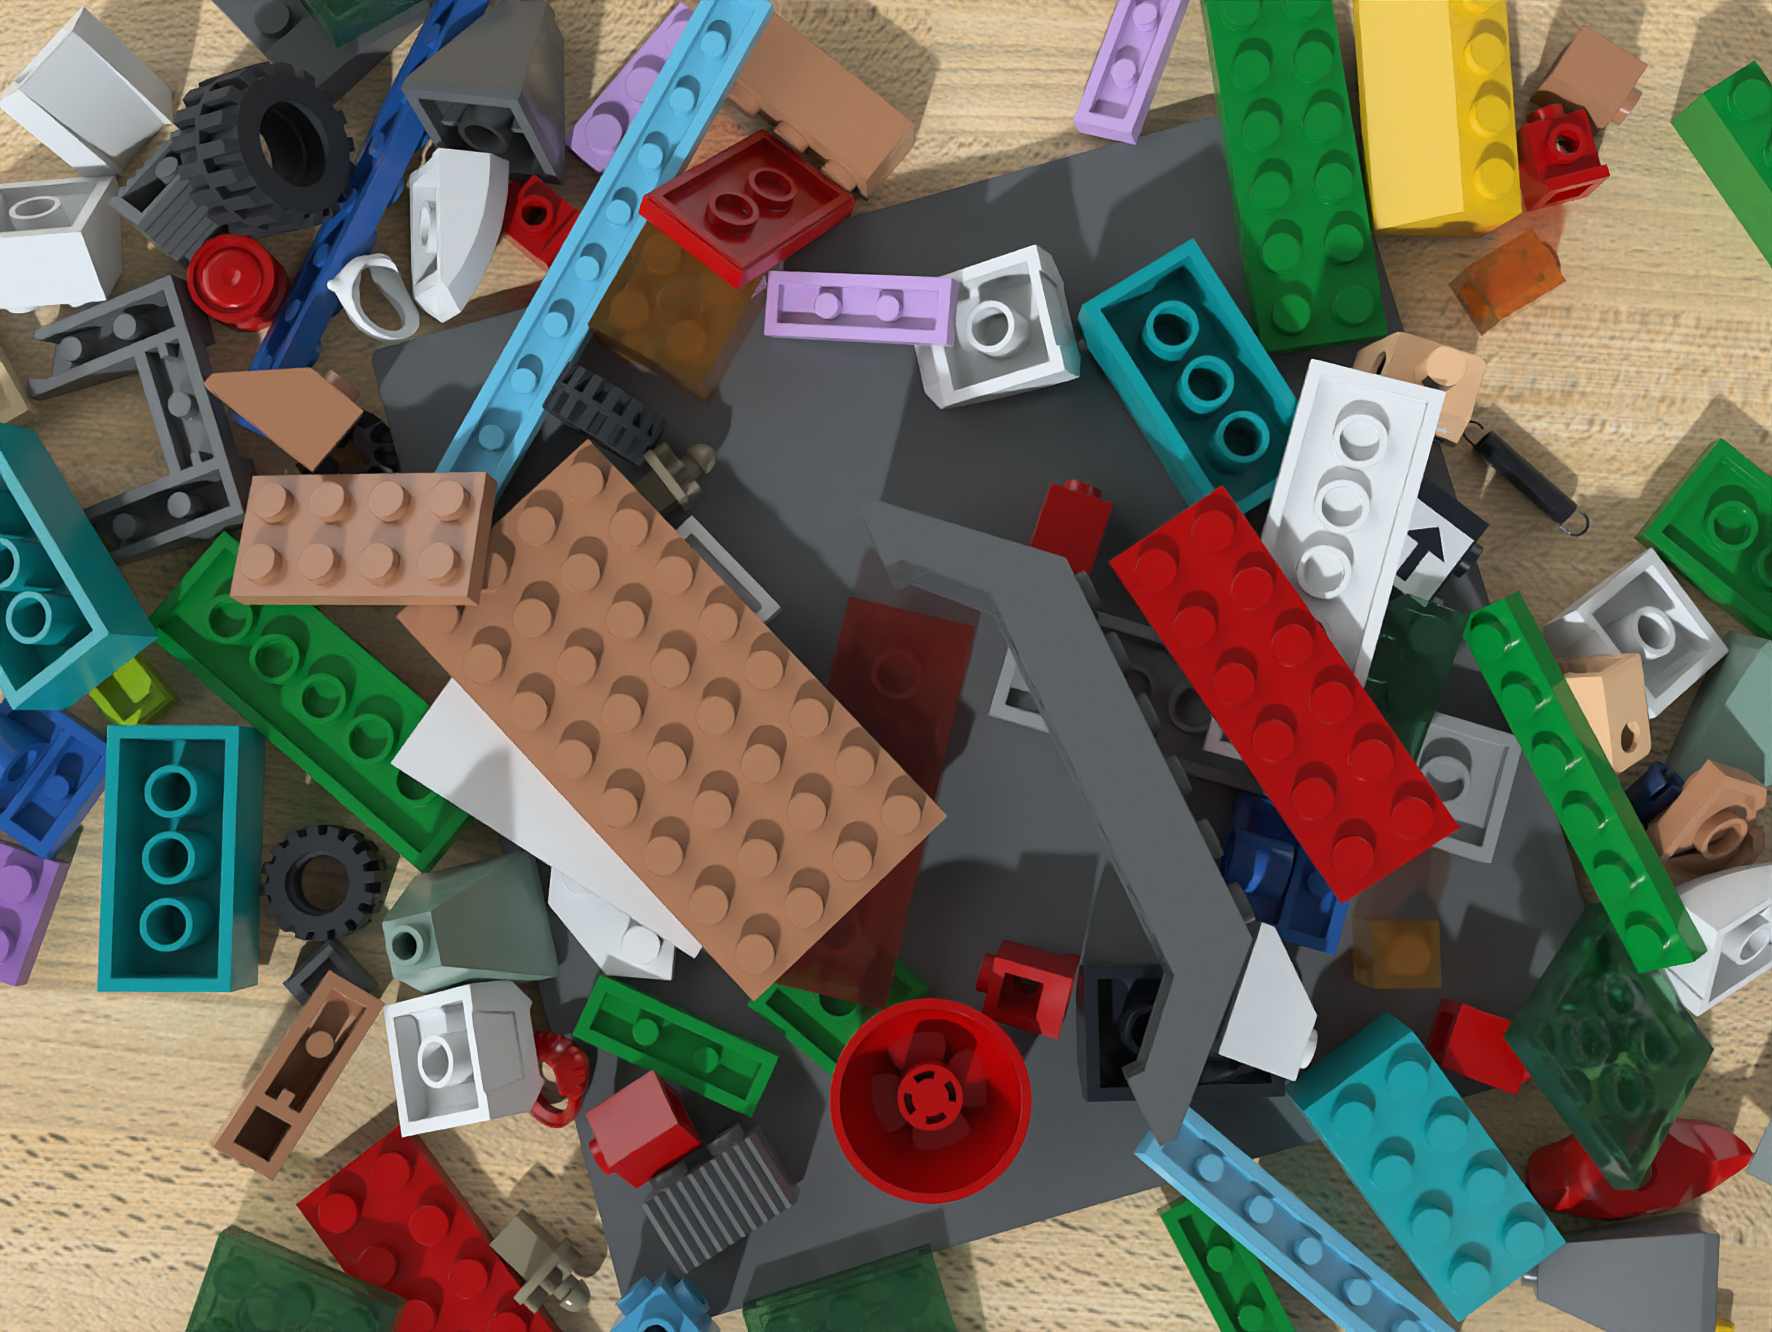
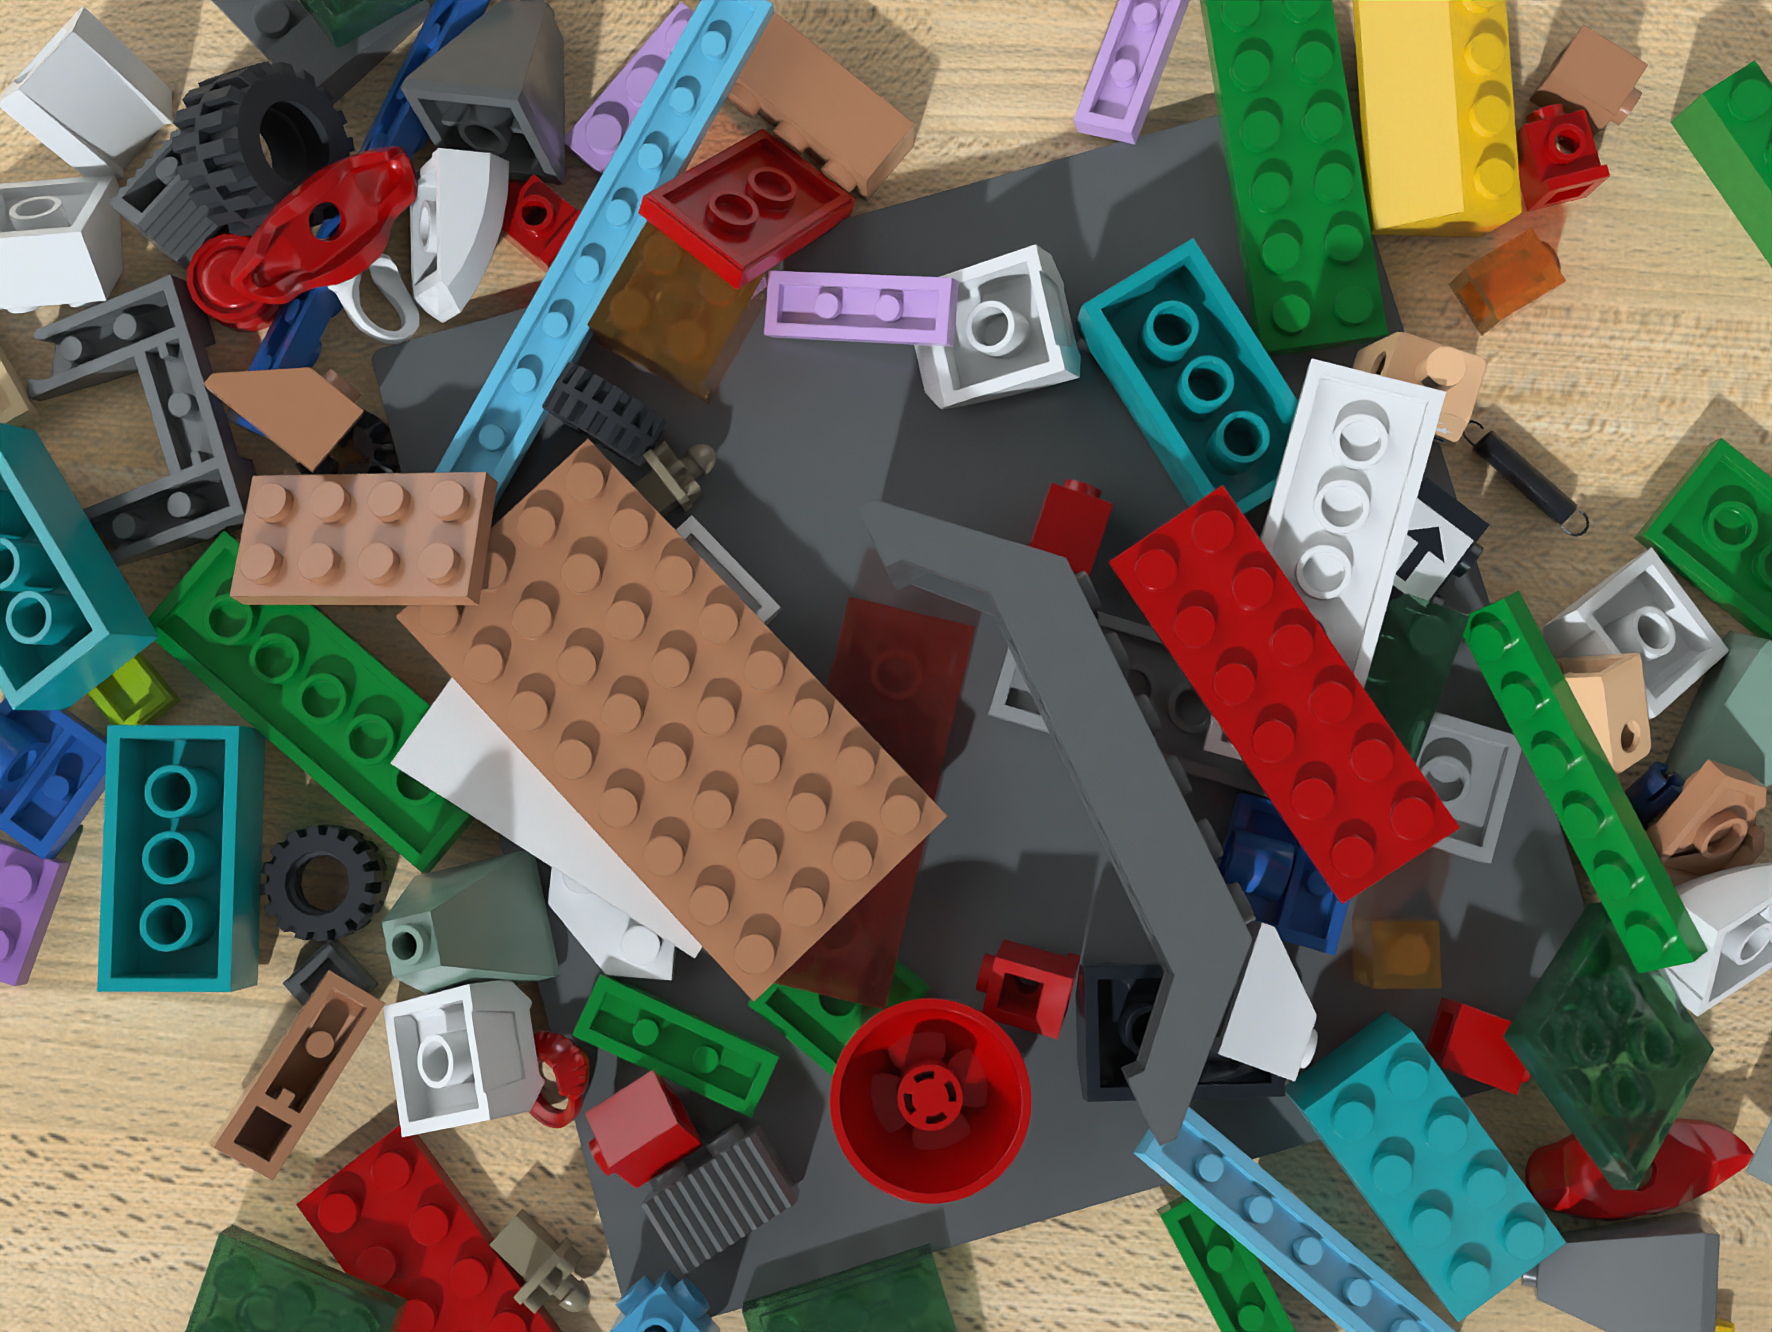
none -> red piece [230,146,418,304]

